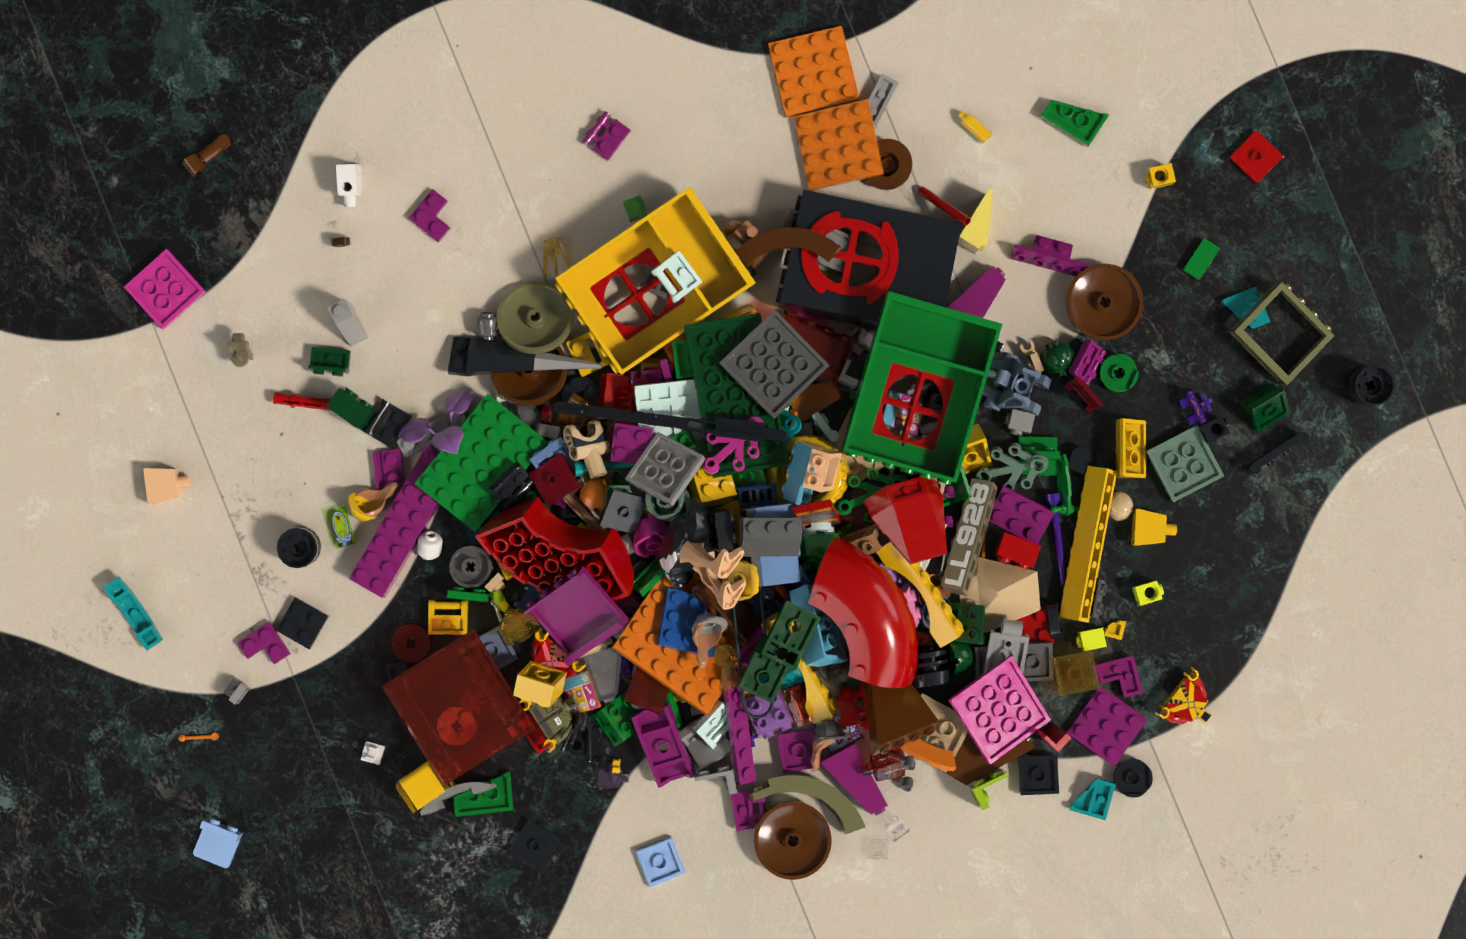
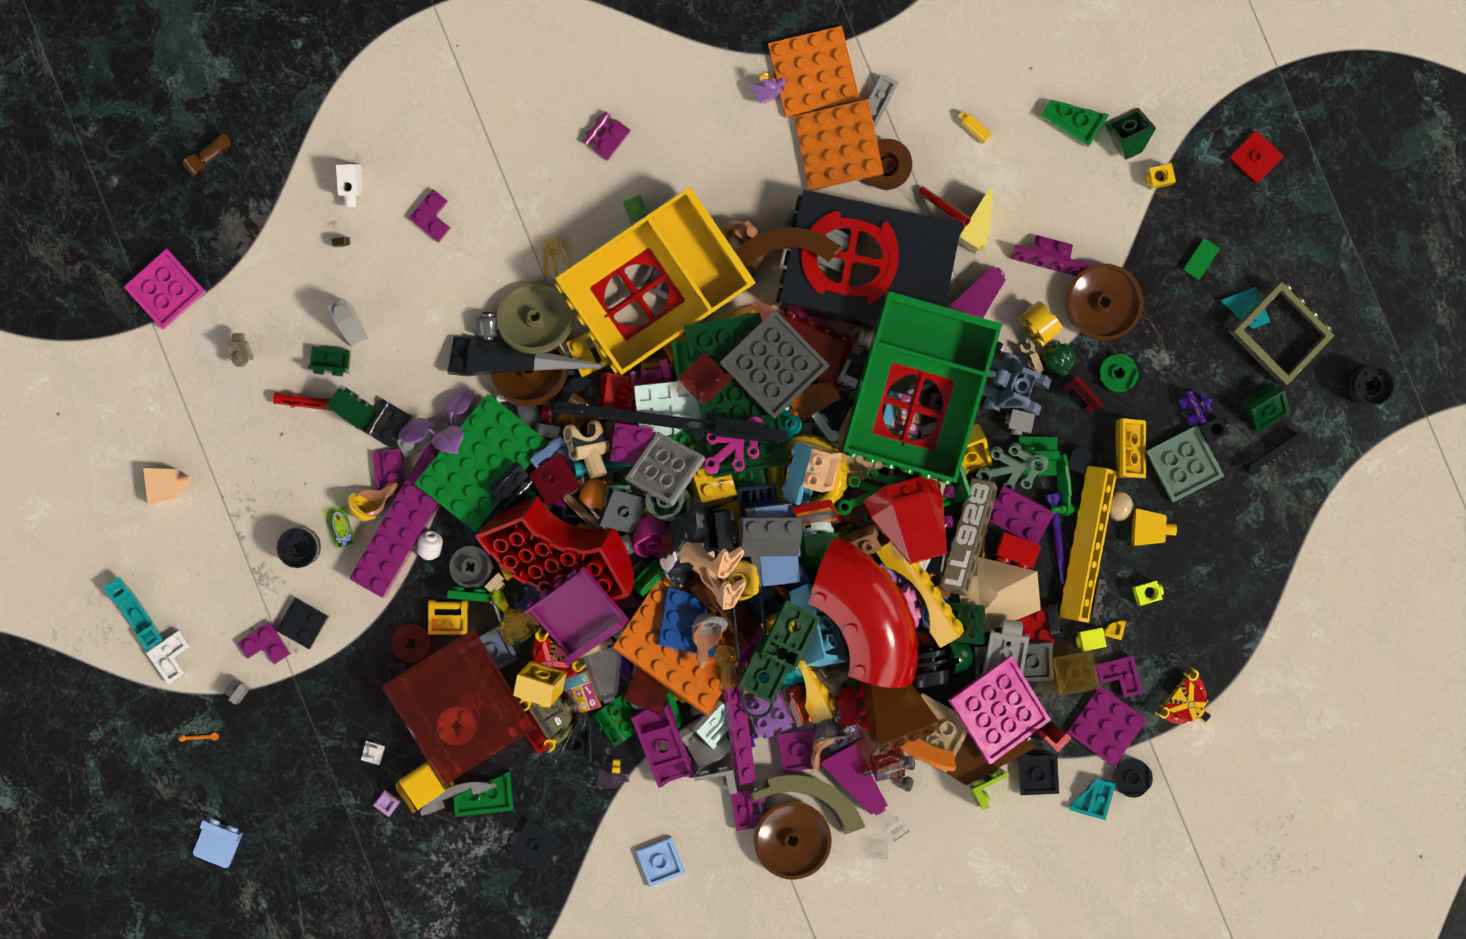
light aqua plate [651,250,702,303] -> none
magenta plate [1069,338,1106,386] -> none
none -> white plate [147,631,191,685]
none -> lavender tile [373,789,401,817]
none -> clear red bracket [677,353,734,407]
none -> medium lavender piece [752,72,786,104]
none -> yellow brick [1017,301,1063,347]
none -> dark green slope [1105,108,1156,160]

